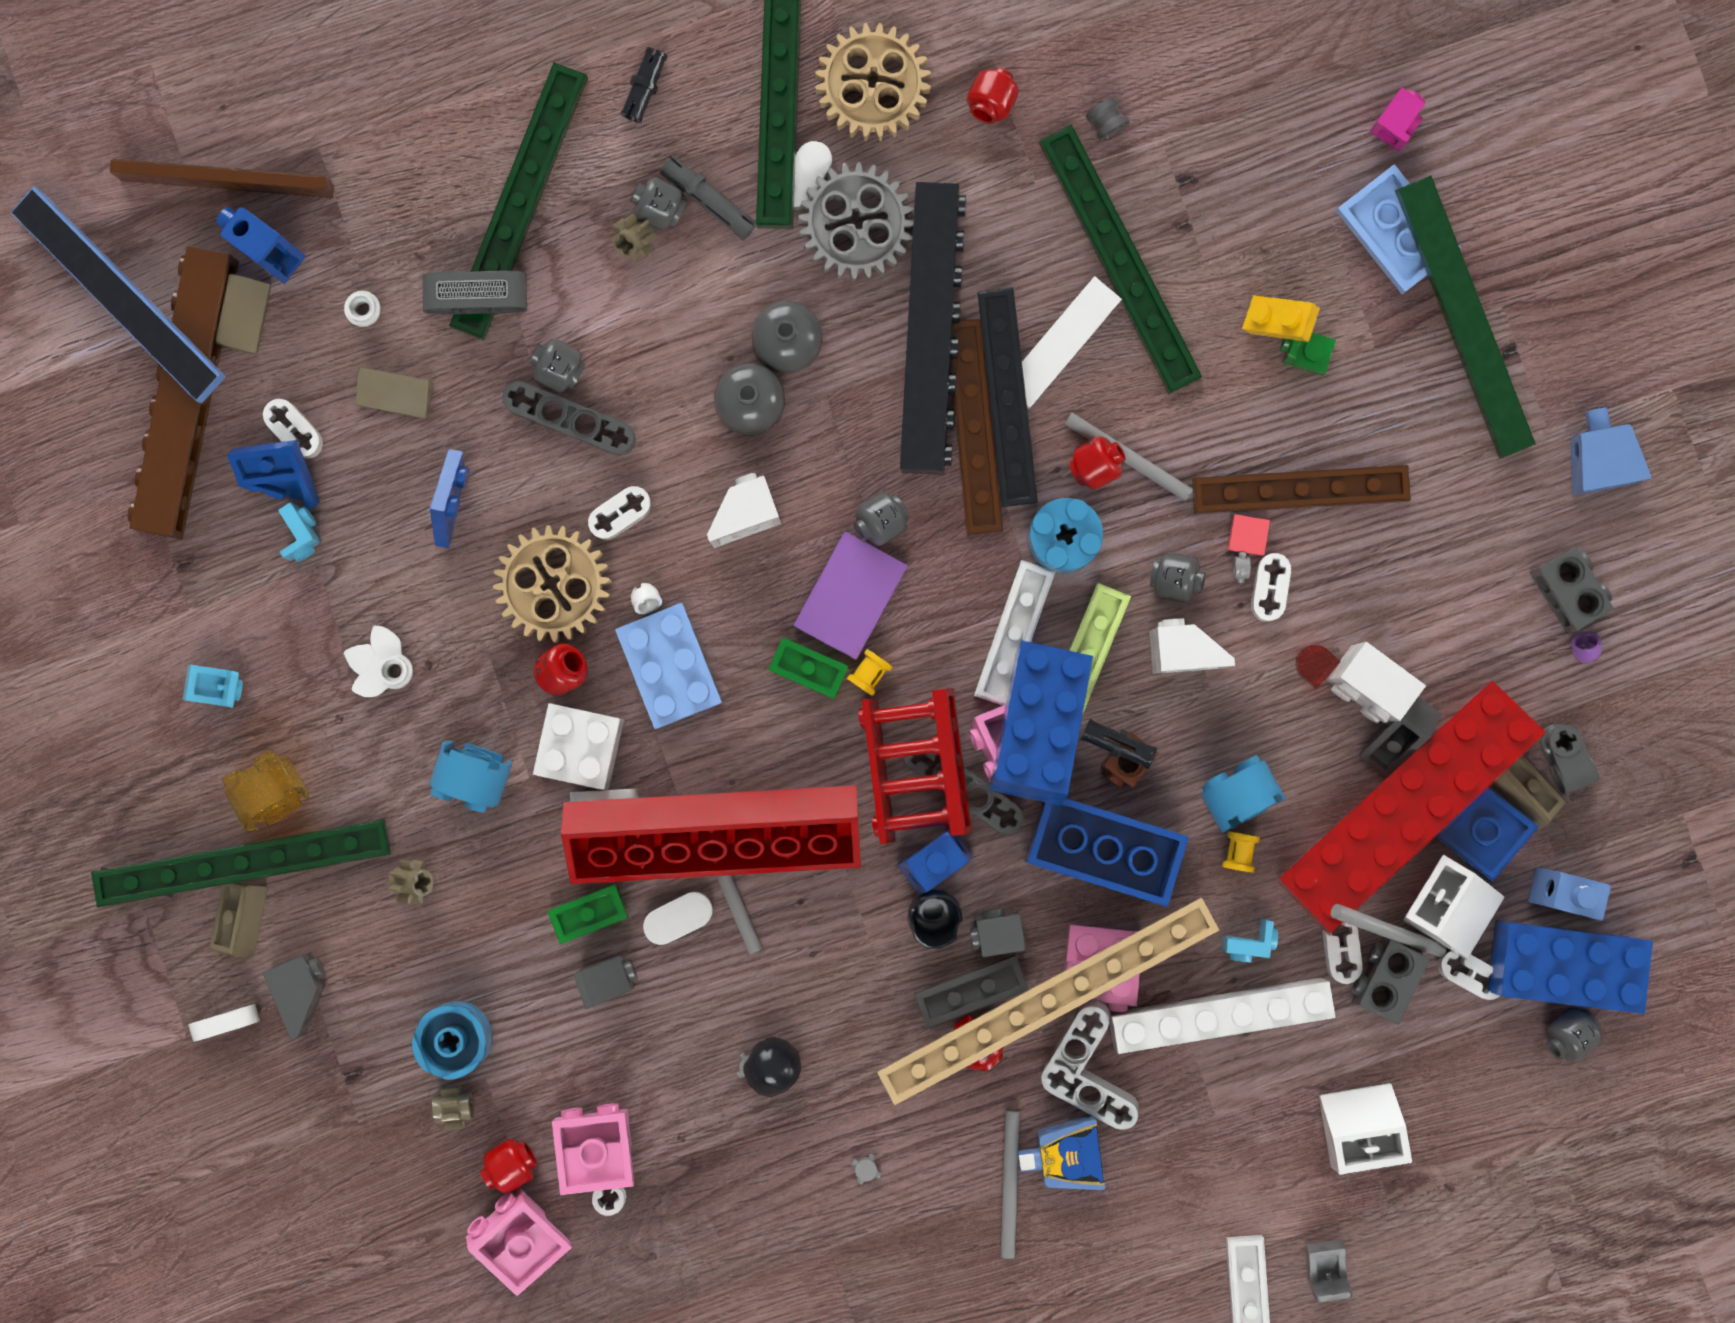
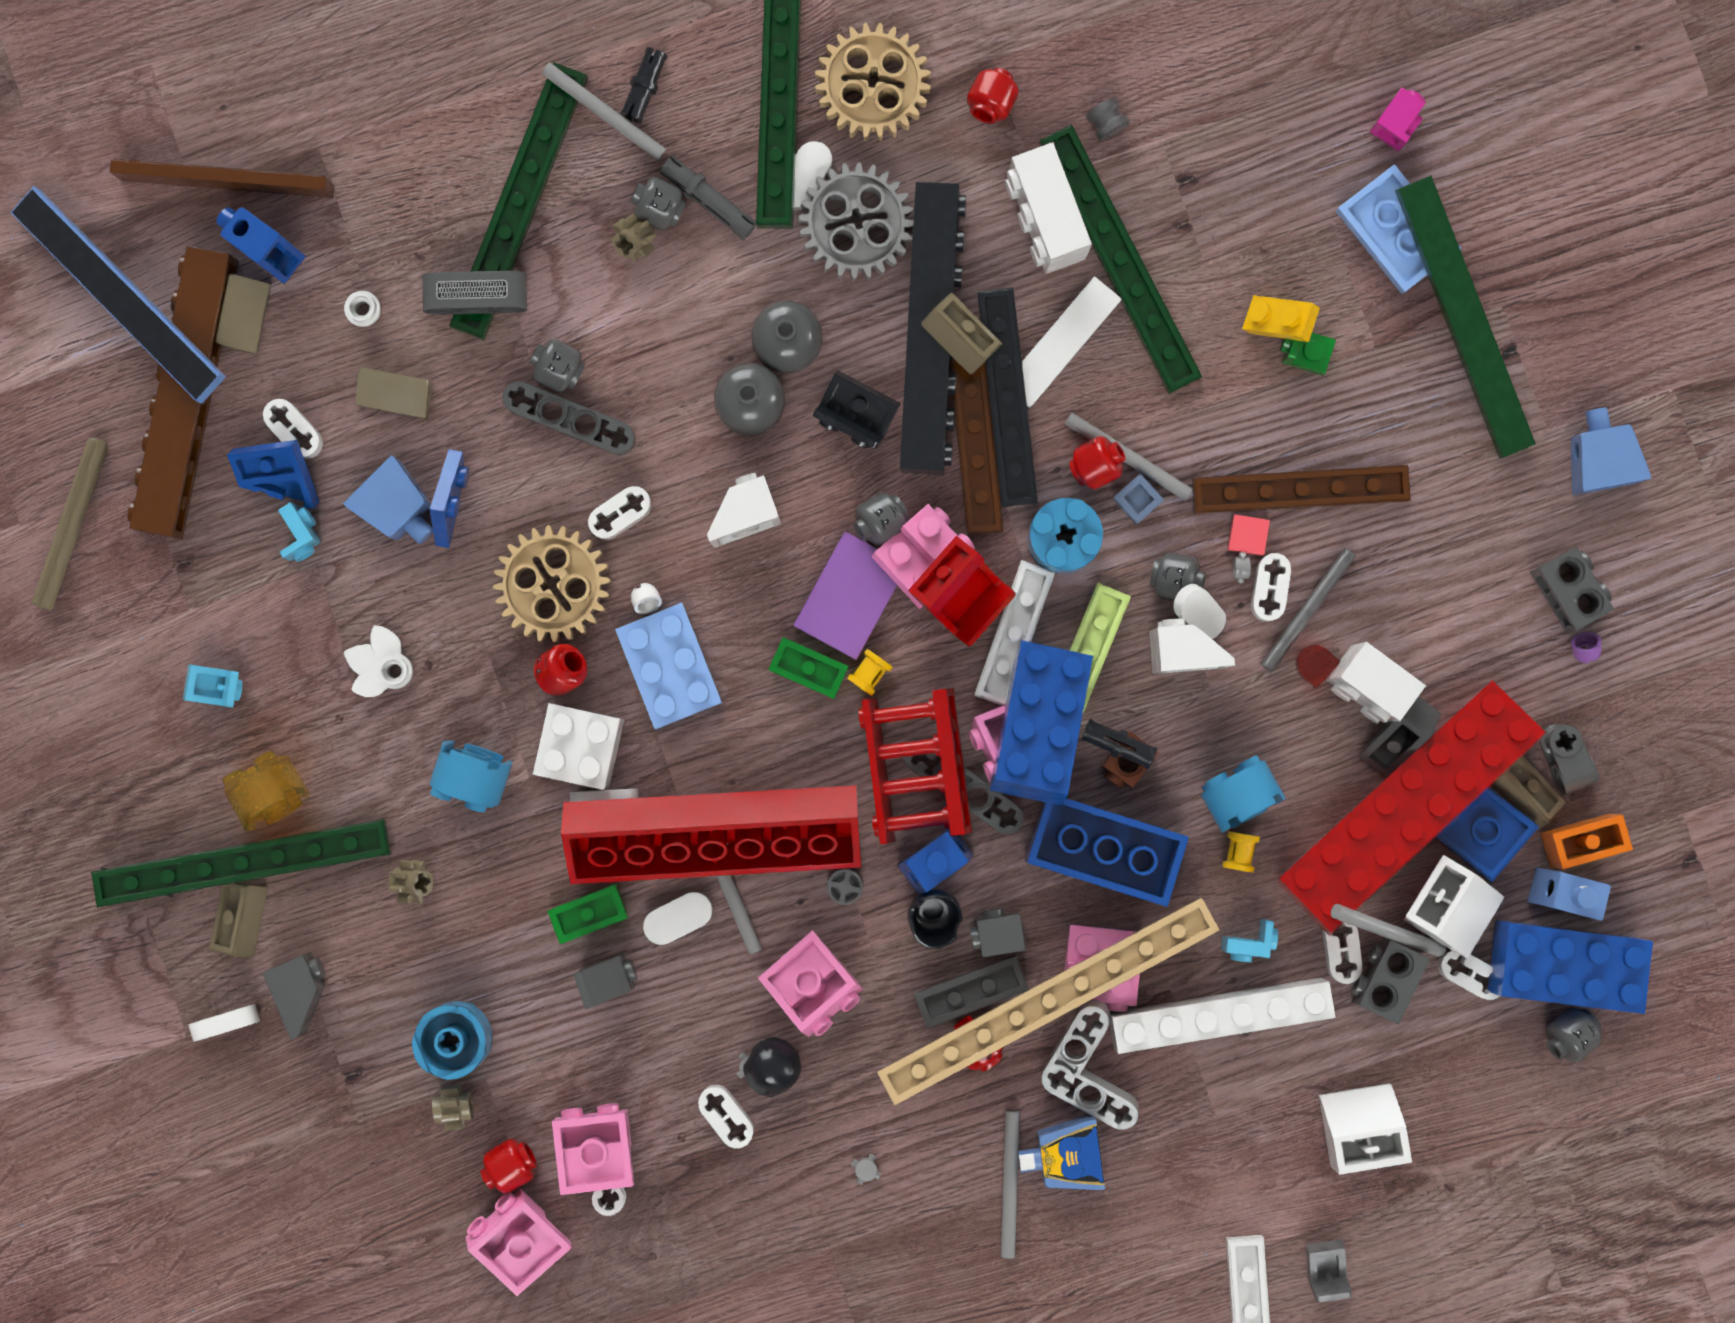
none -> dark tan axle [32,438,108,610]
none -> medium blue torso [343,455,433,545]
none -> light grey bar [542,62,667,161]
none -> white beam [698,1084,754,1149]
none -> bright pink plate [758,930,863,1037]
none -> black bracket [813,370,901,449]
none -> flat silver wheel [827,868,863,905]
none -> bright pink plate [871,504,975,609]
none -> red panel [908,536,1016,647]
none -> dark tan slope [921,292,1002,374]
none -> white brick [1005,142,1092,274]
none -> sand blue plate [1112,473,1164,525]
none -> white tile [1174,584,1226,639]
none -> flat silver bar [1261,548,1356,672]
none -> orange brick [1540,813,1633,870]

